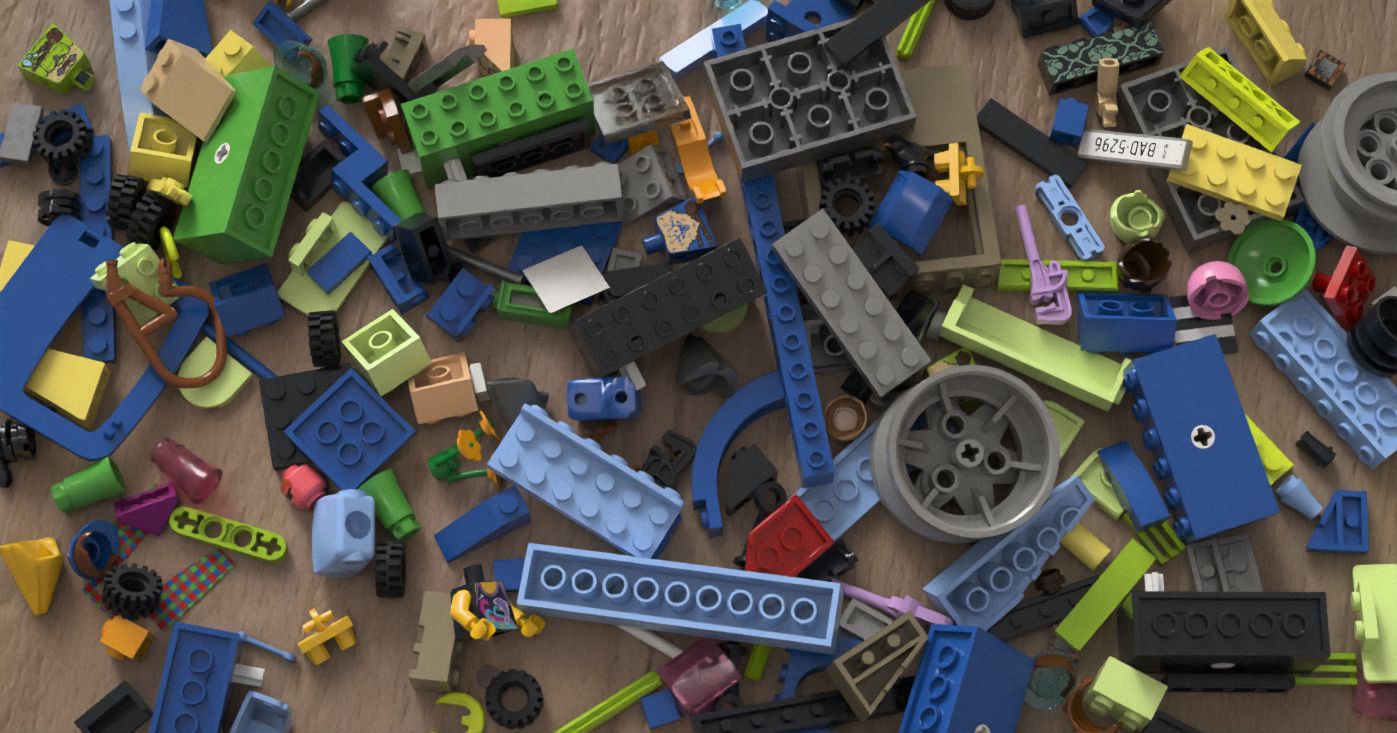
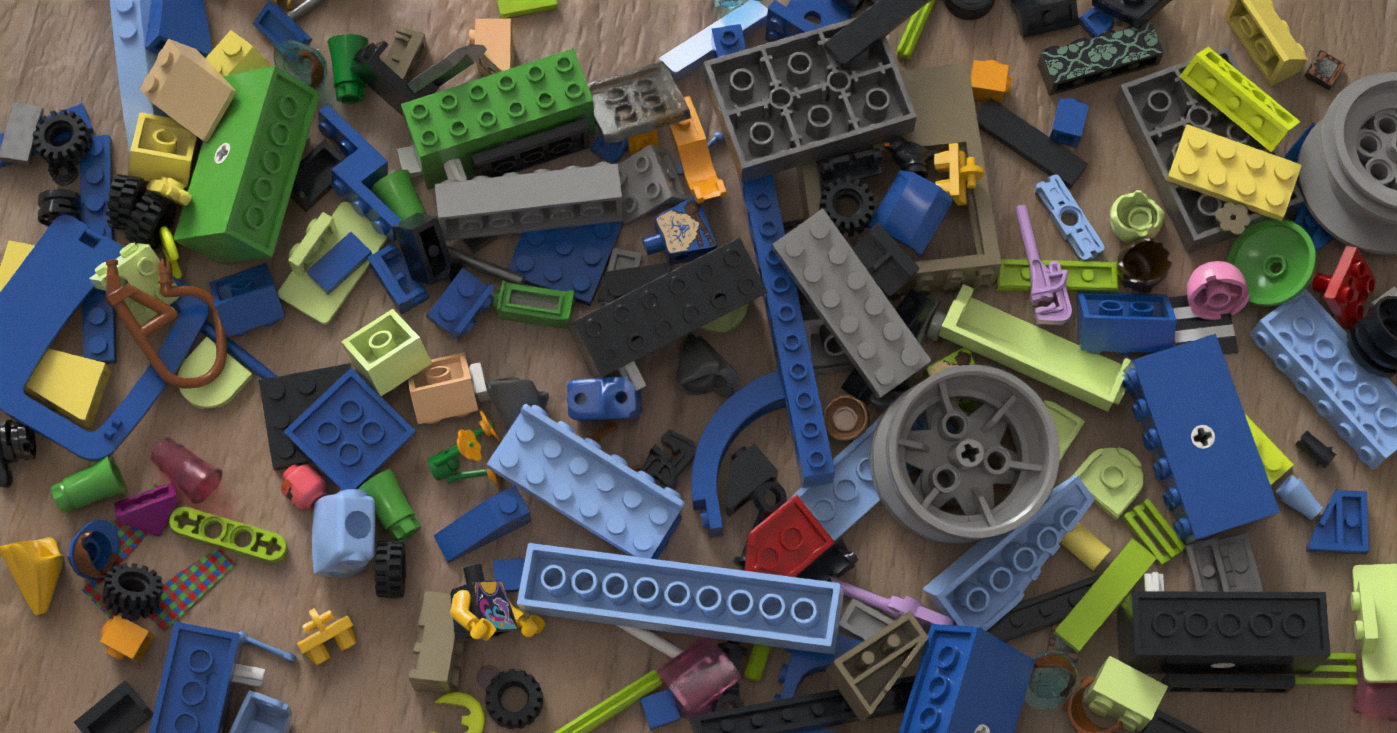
torso [17,23,95,95] -> none
black tyre [308,310,341,367] -> none
dark orange bracket [362,88,413,155] -> none
white sticker [522,245,610,313] -> none
dark brown plate [1034,569,1066,594] -> none
white tile [1076,129,1193,171] -> none
tan bar [1095,58,1119,127] -> none
blue slope [1097,440,1170,533] -> none
none -> light orange brick [970,60,1013,104]

